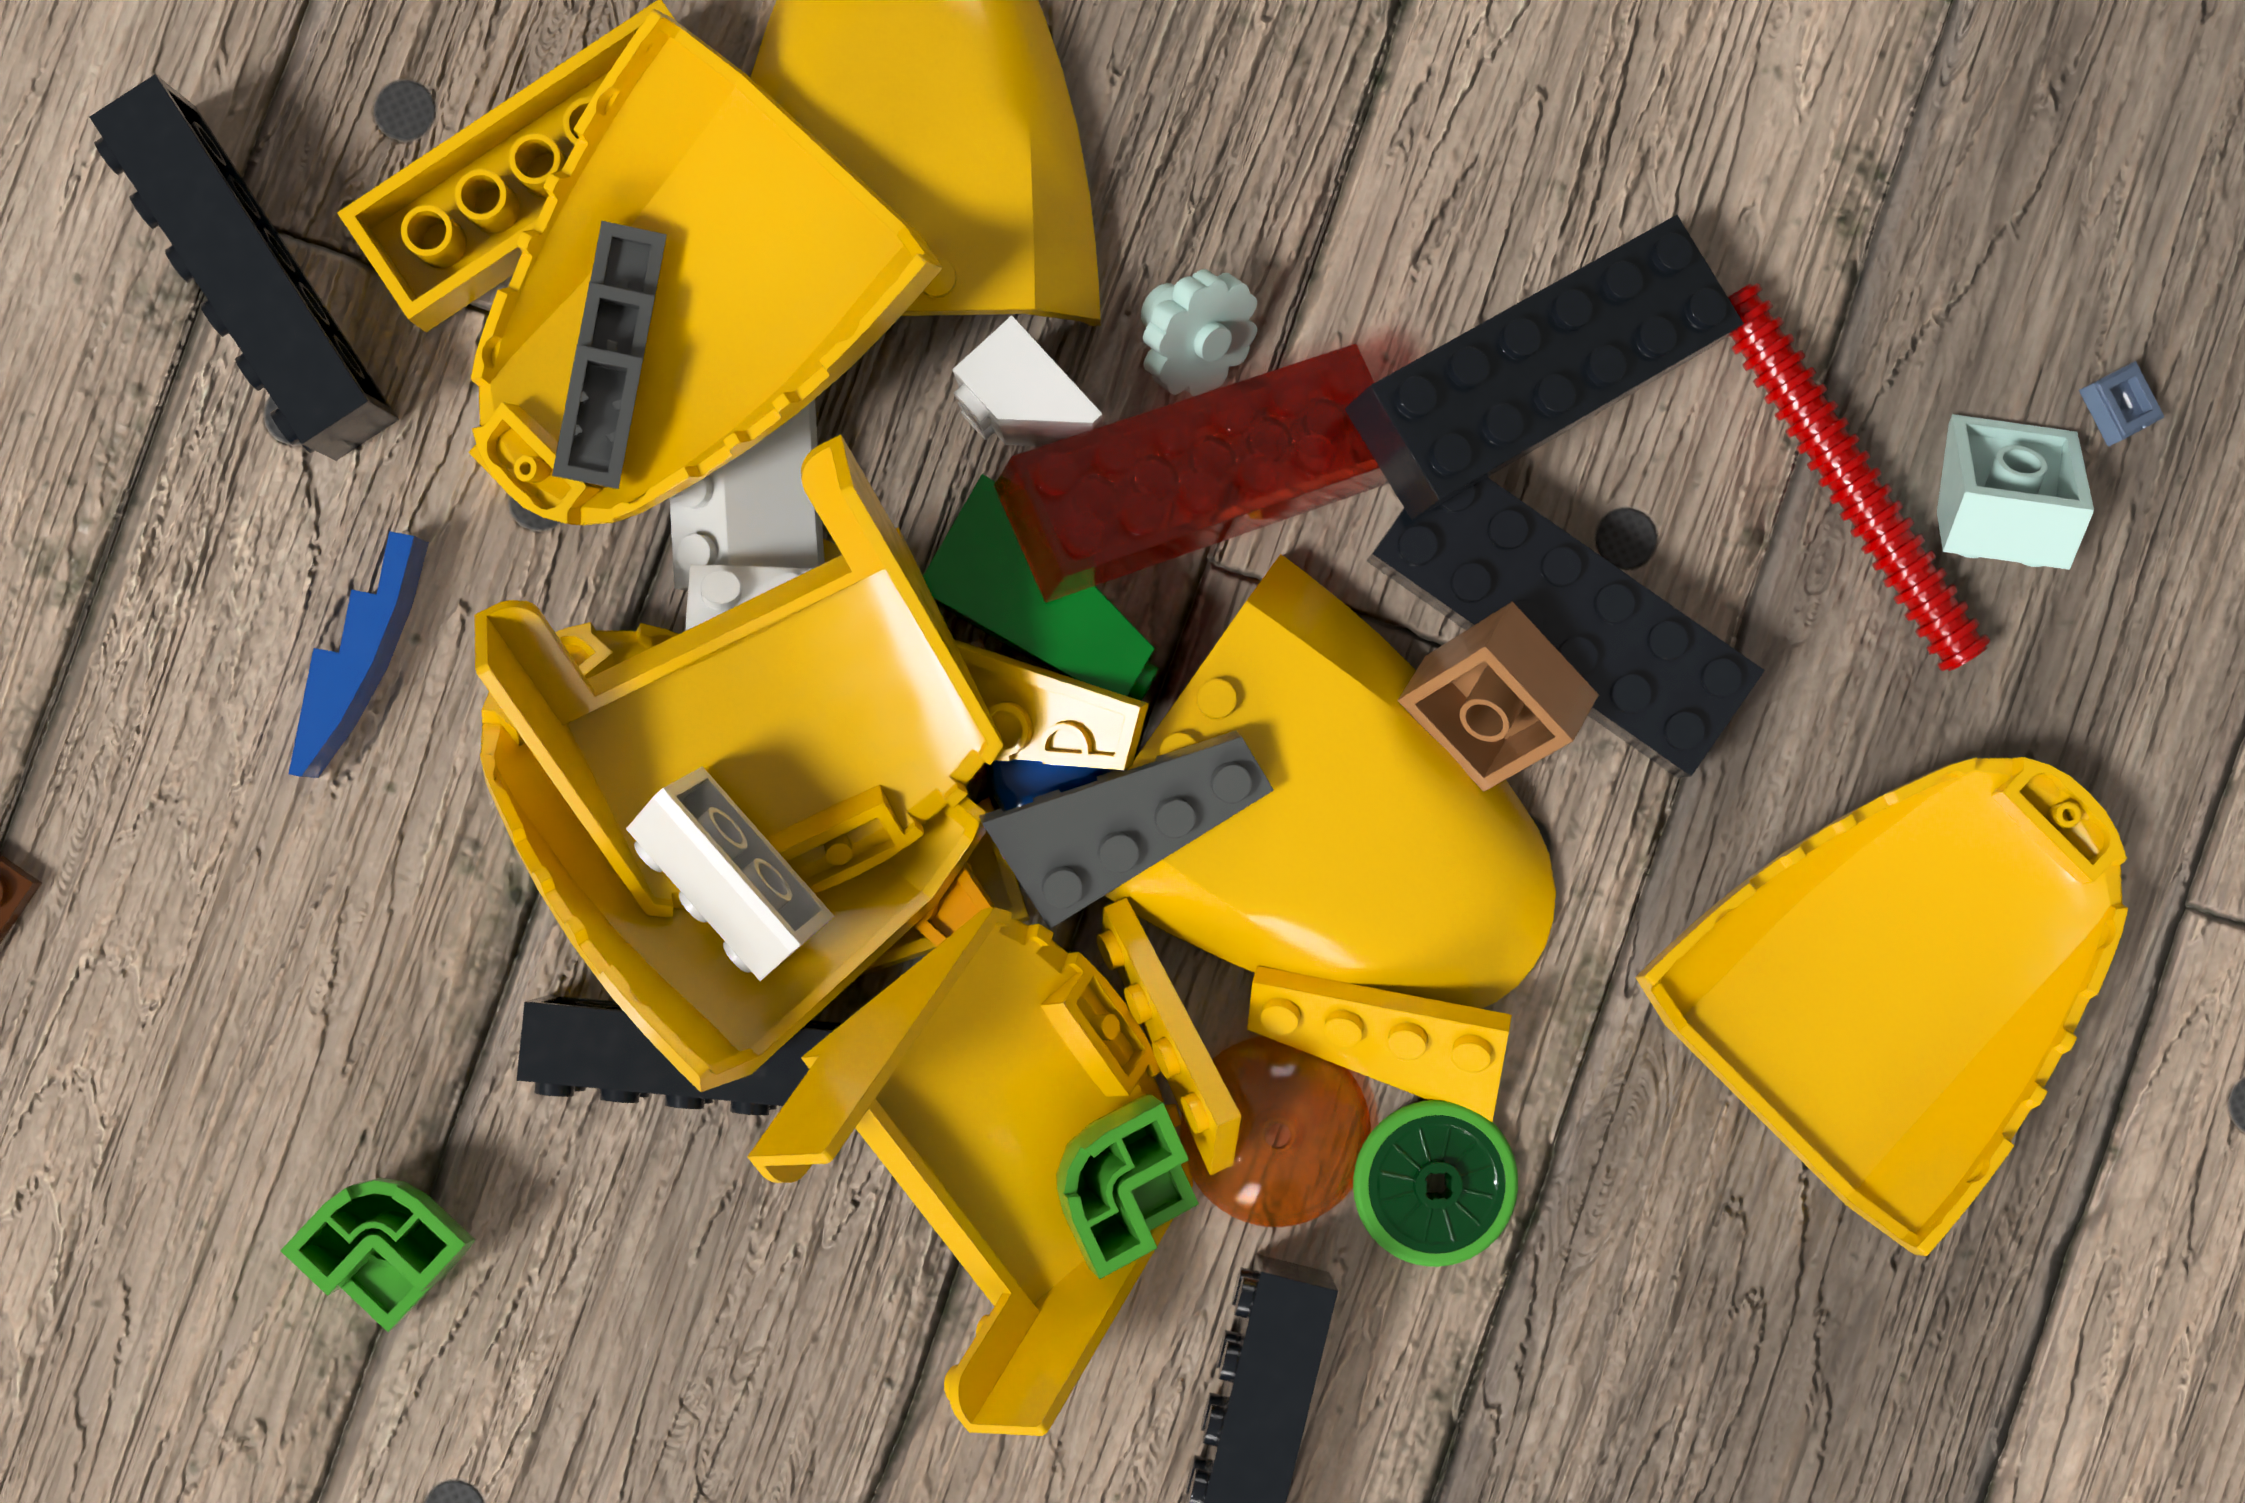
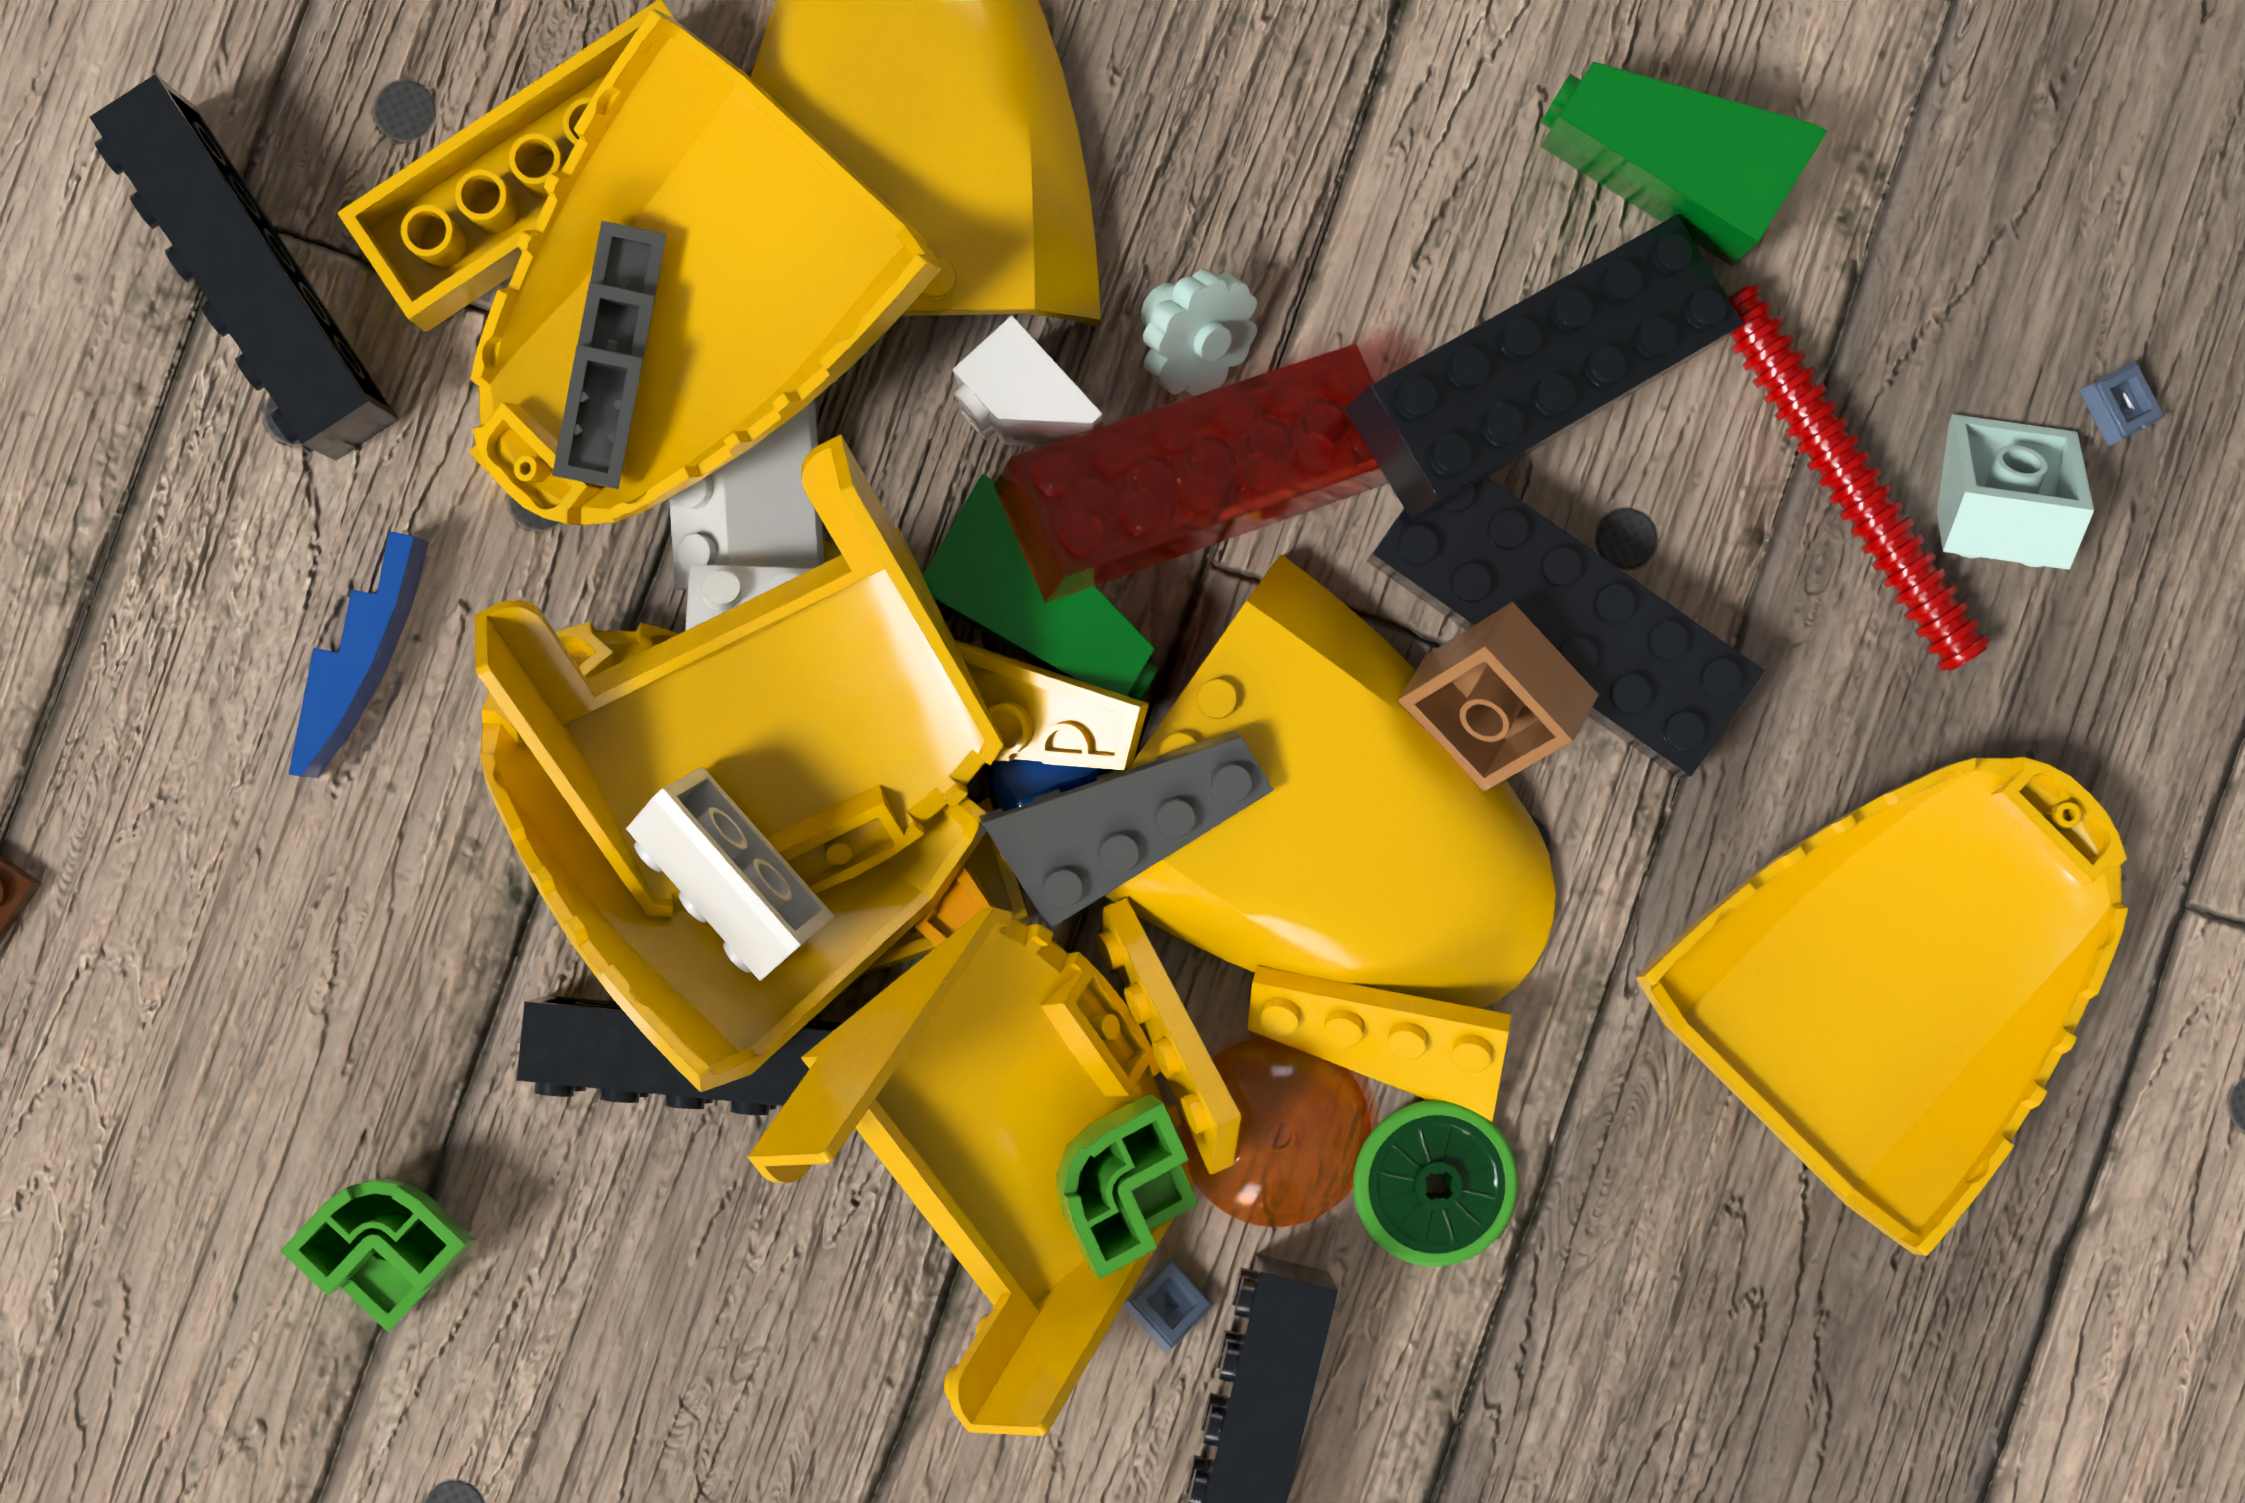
none -> sand blue tile [1122,1258,1213,1351]
none -> green slope [1540,62,1828,266]

